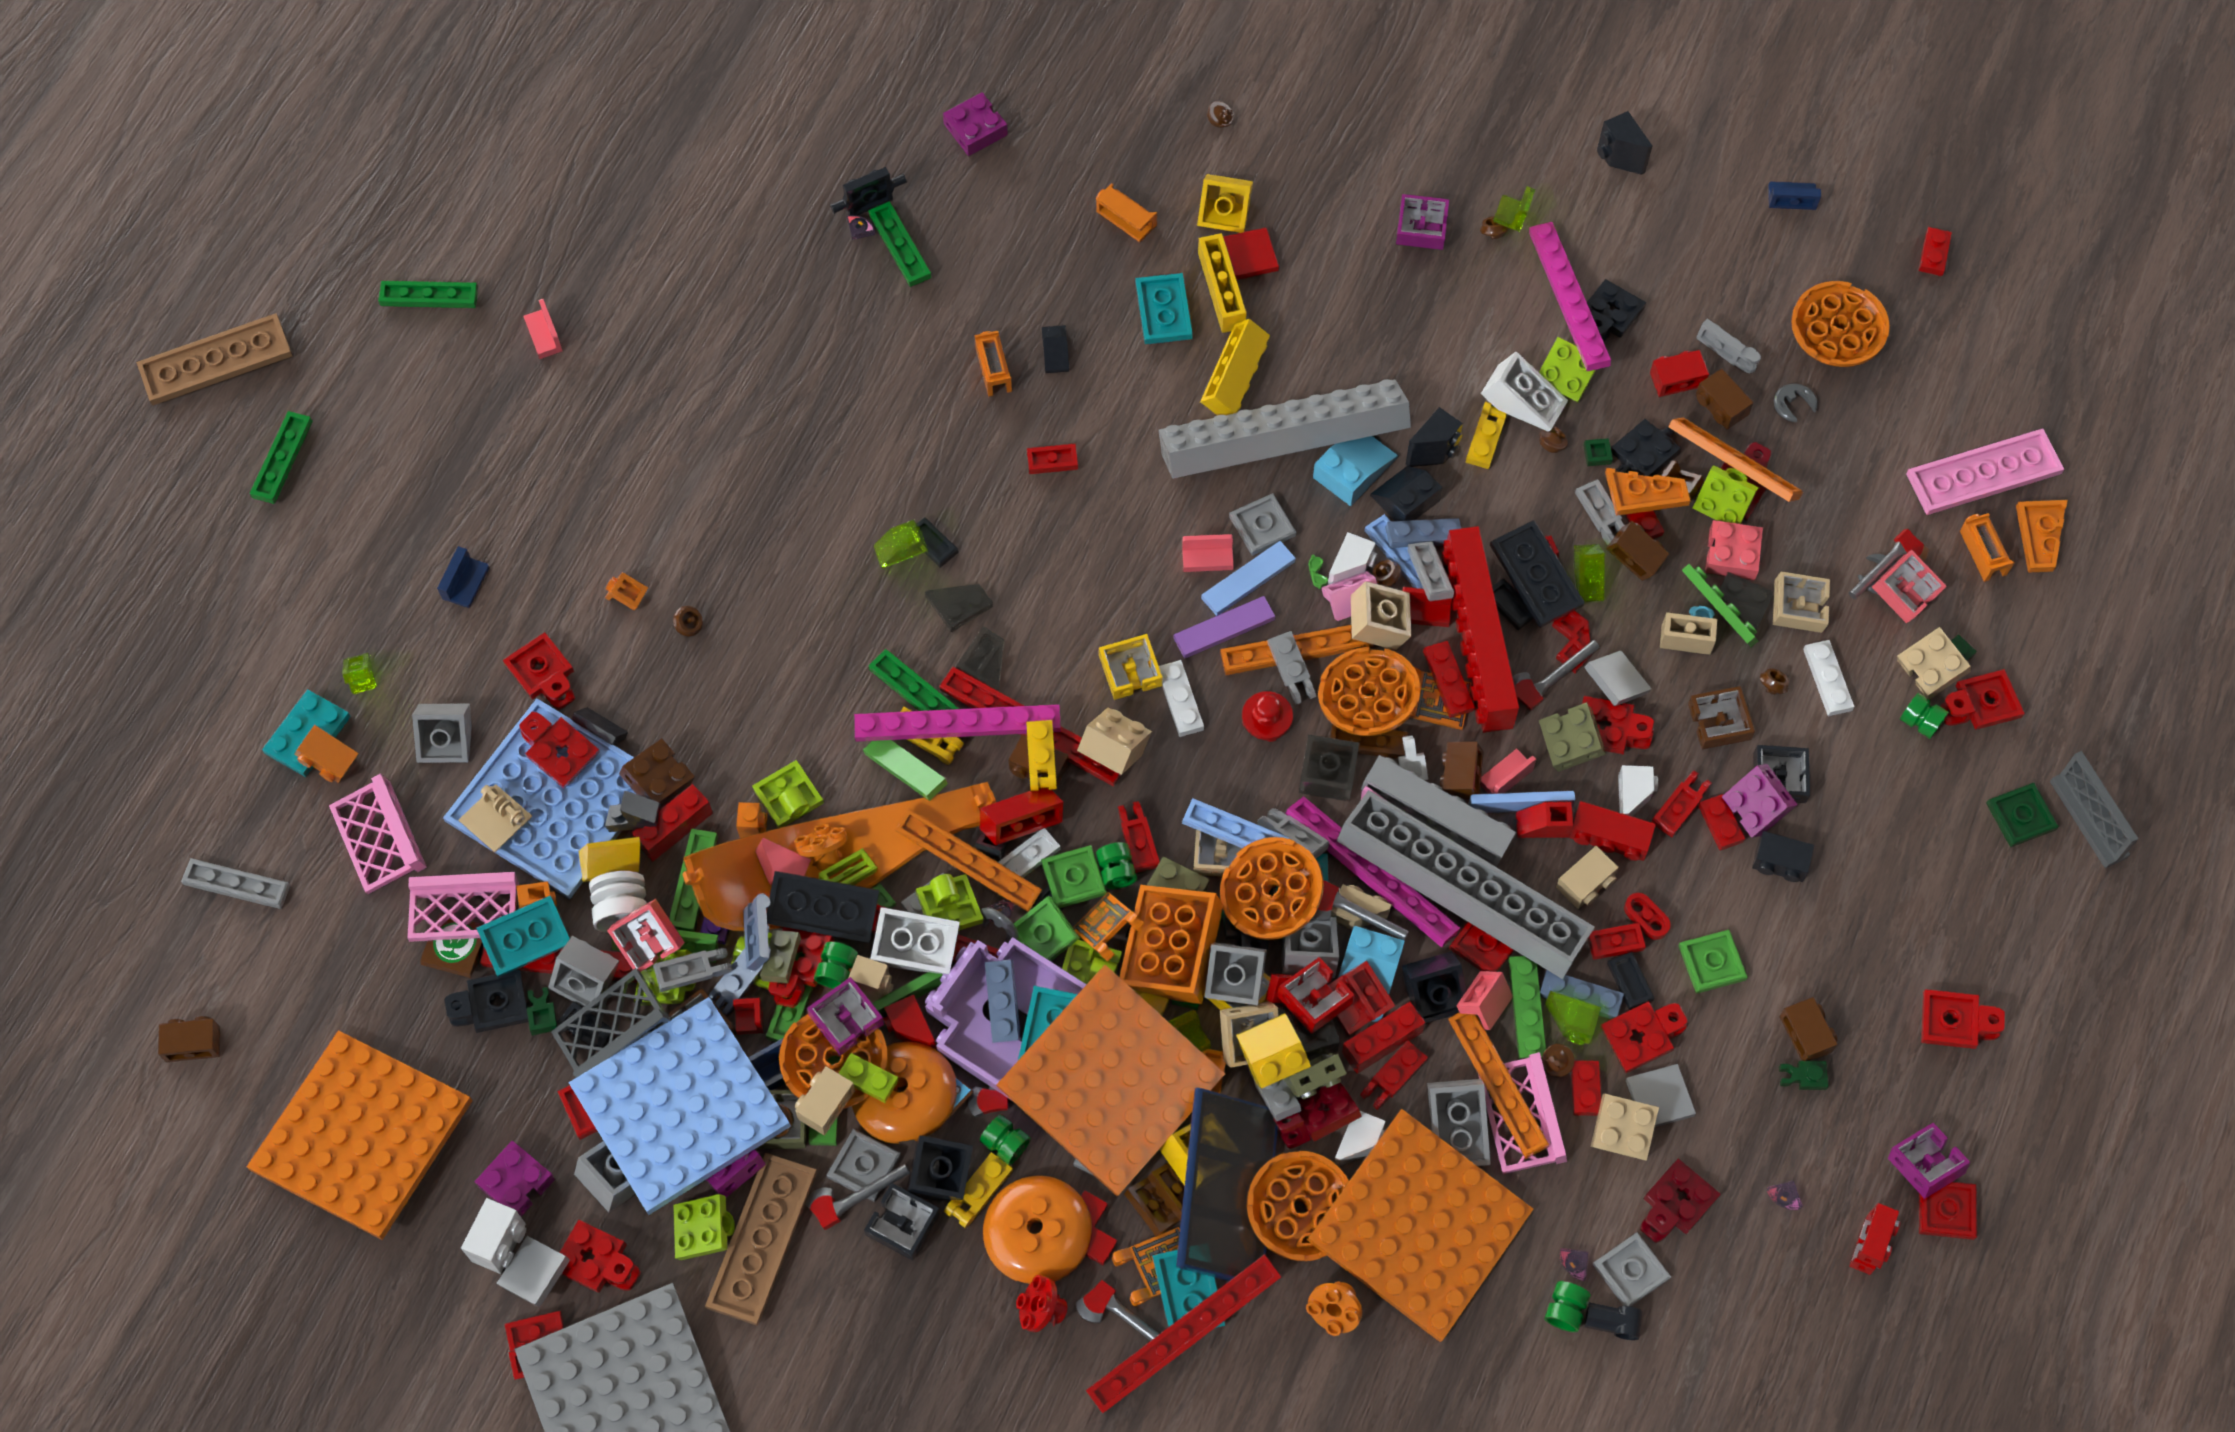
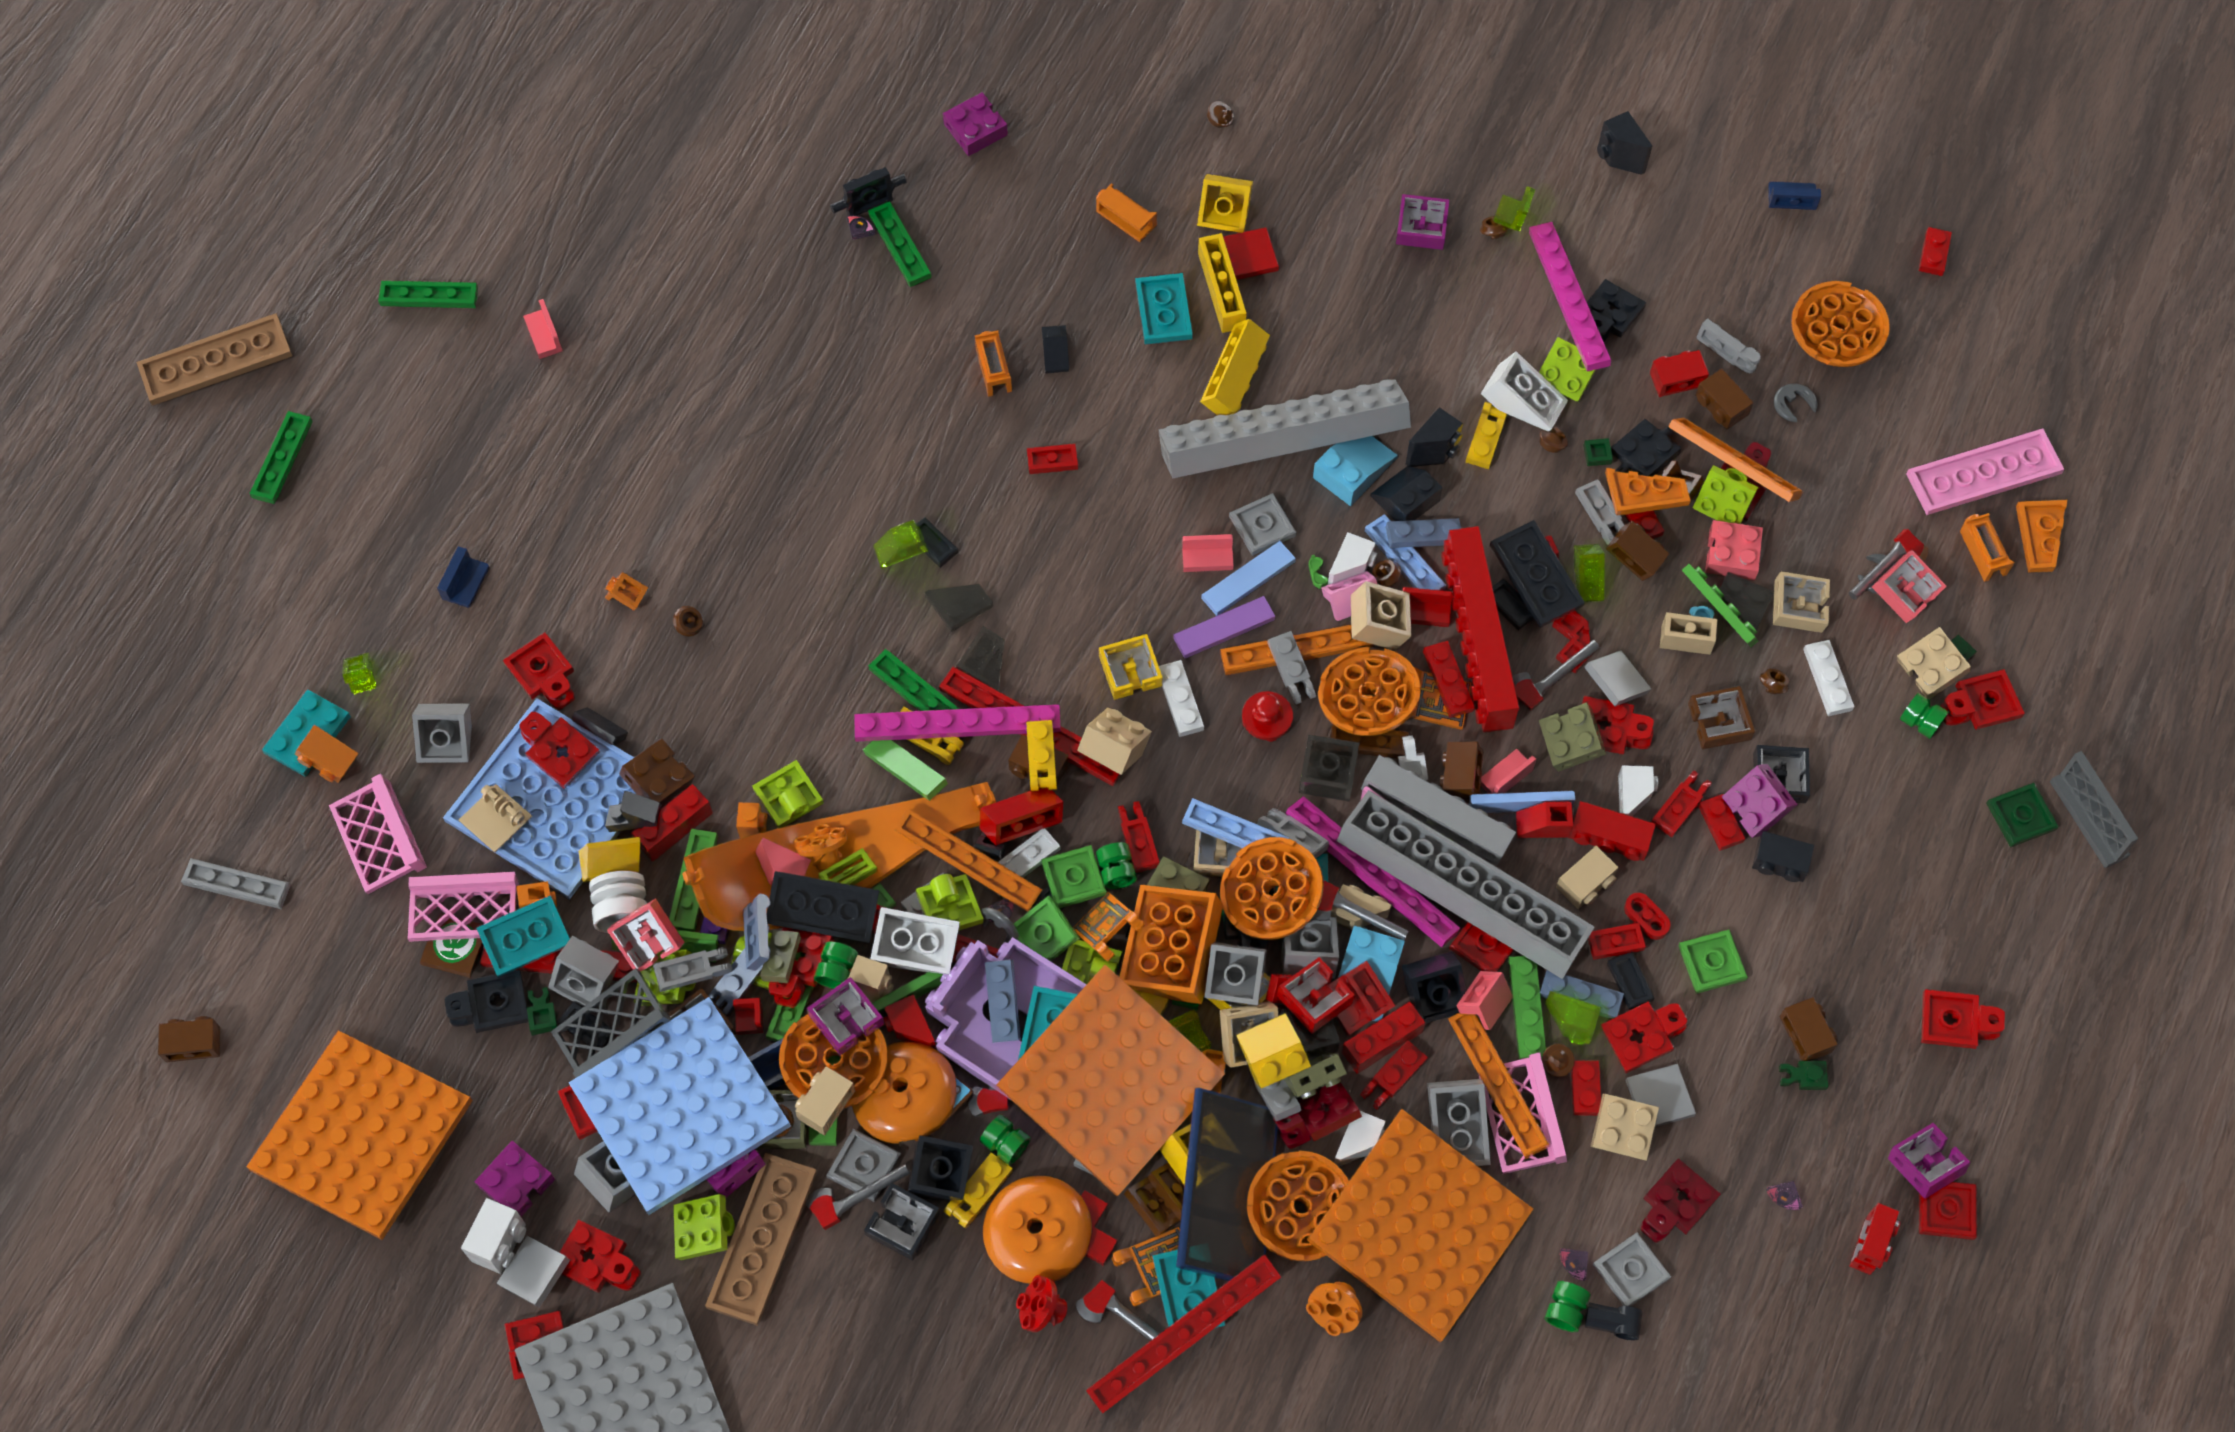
lime plate [838,1053,898,1103] -> none
light grey tile [1407,541,1454,601] -> none

